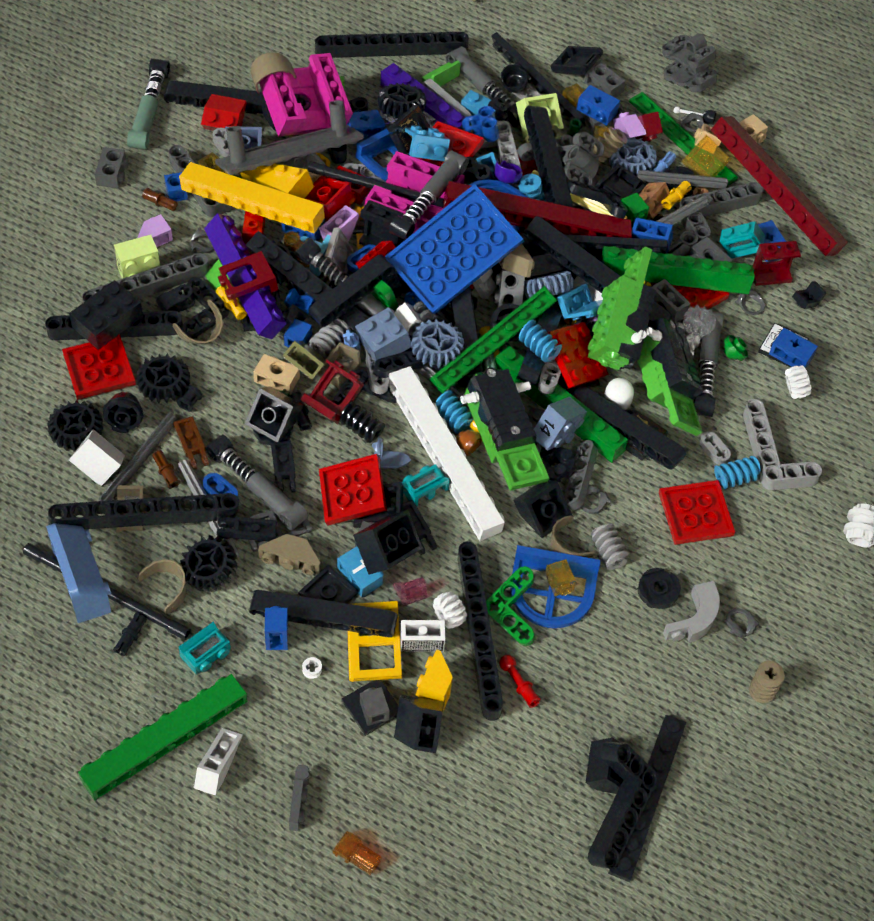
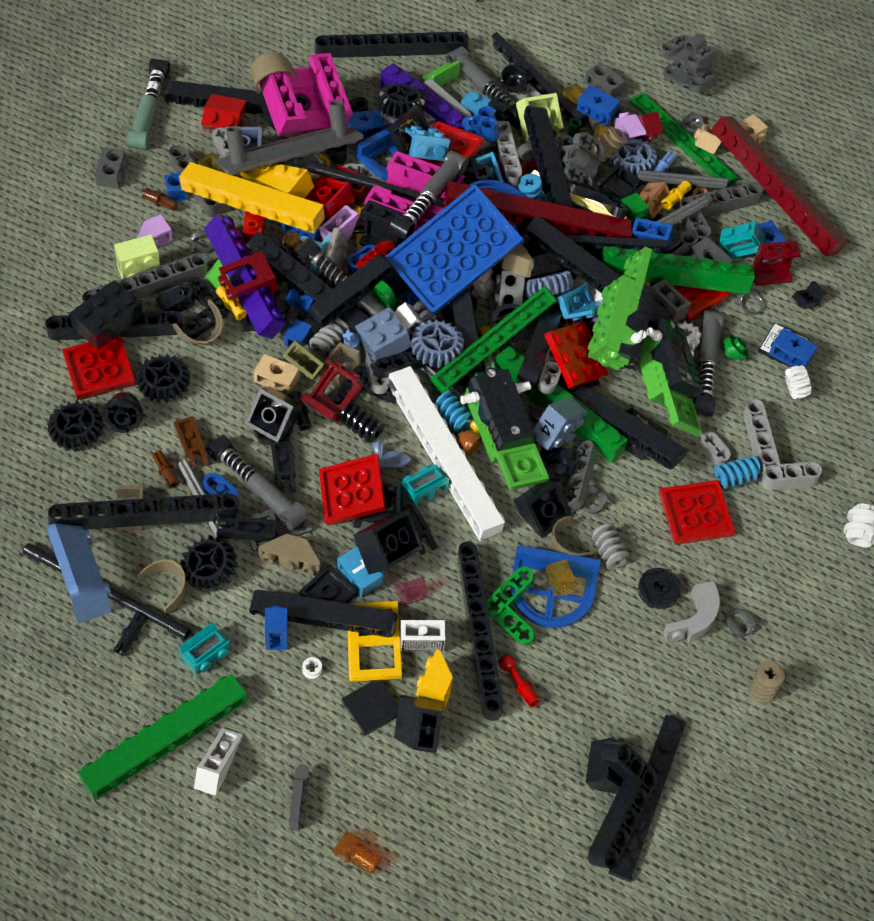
white slope [69,429,125,486] -> none
dark grey axle [99,413,177,501] -> none
black bush [177,385,203,412] -> none
flat silver brick [360,687,389,726] -> none
white gear [433,591,467,629] -> none
dark purple hair [495,160,523,184] -> none
dark azure piece [519,319,562,363] -> none
black container [550,46,603,75] -> none
white helmet [604,378,634,410] -> none
black hinge [674,107,717,125] -> none
clear yellow plate [681,135,731,177] -> none
clear gear [683,305,716,338] -> none

